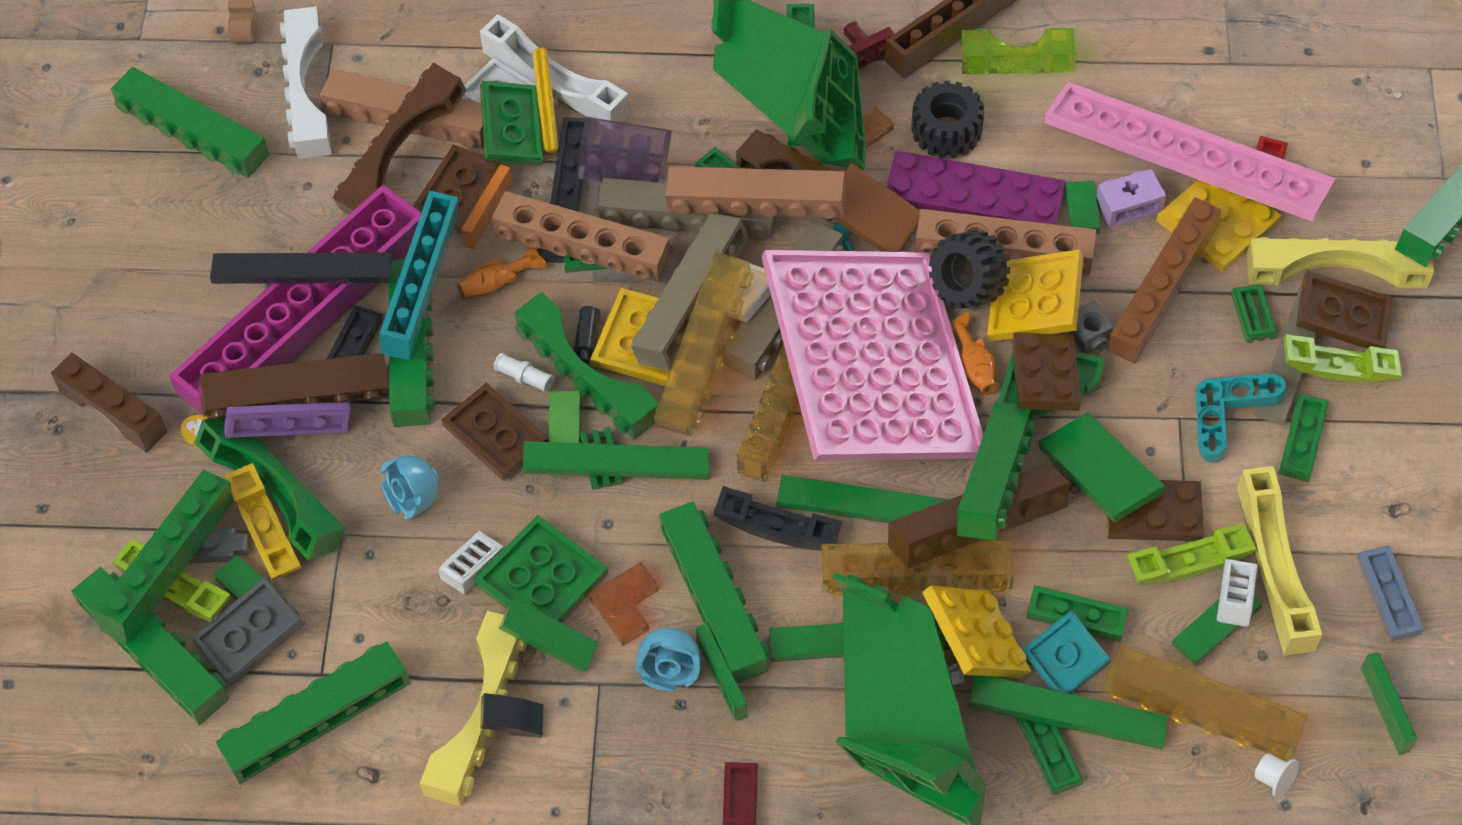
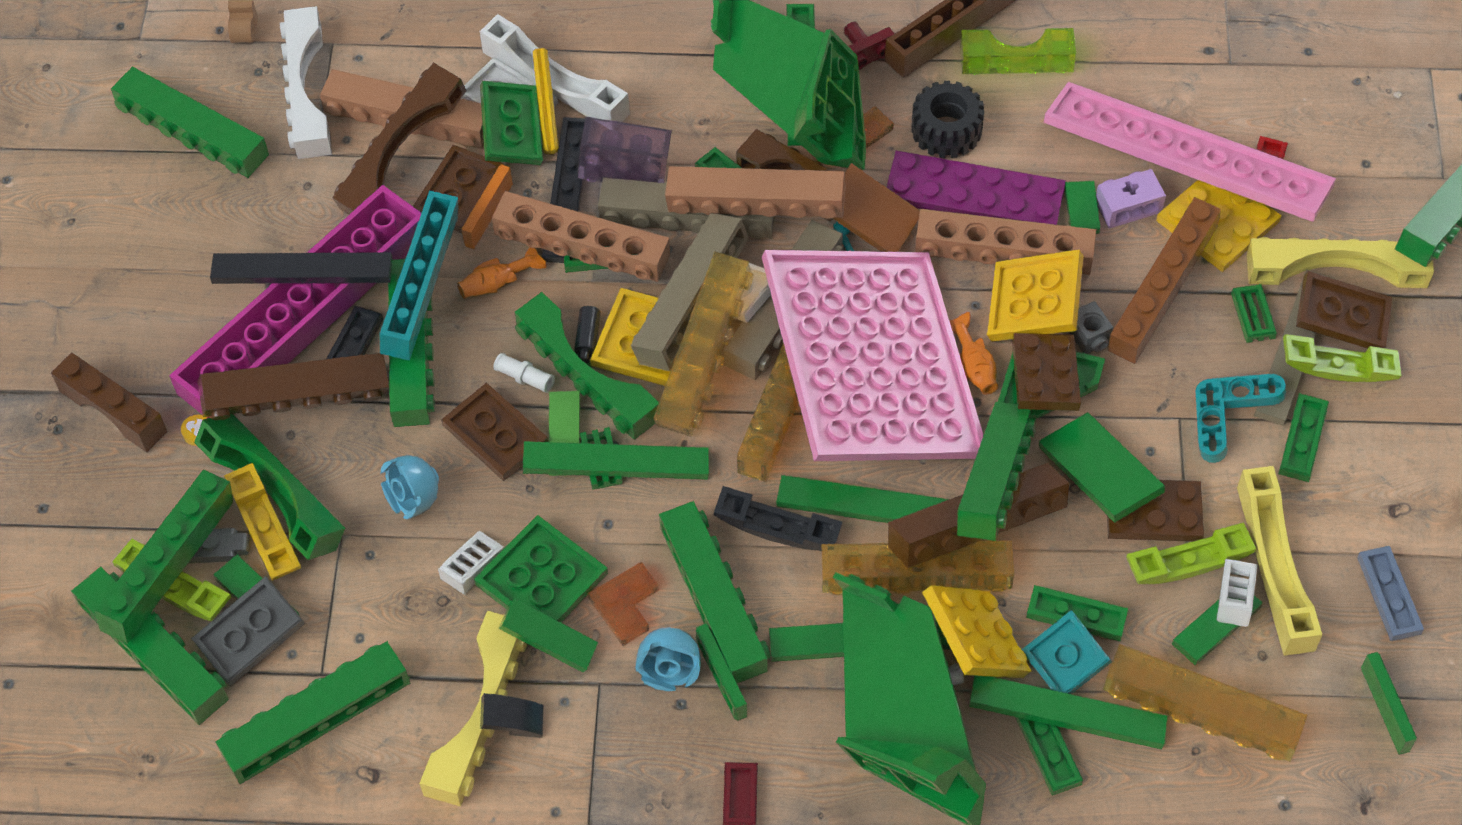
medium lavender tile [224,402,351,438] -> none
black tyre [929,230,1010,309] -> none
white piece [1255,753,1299,799] -> none

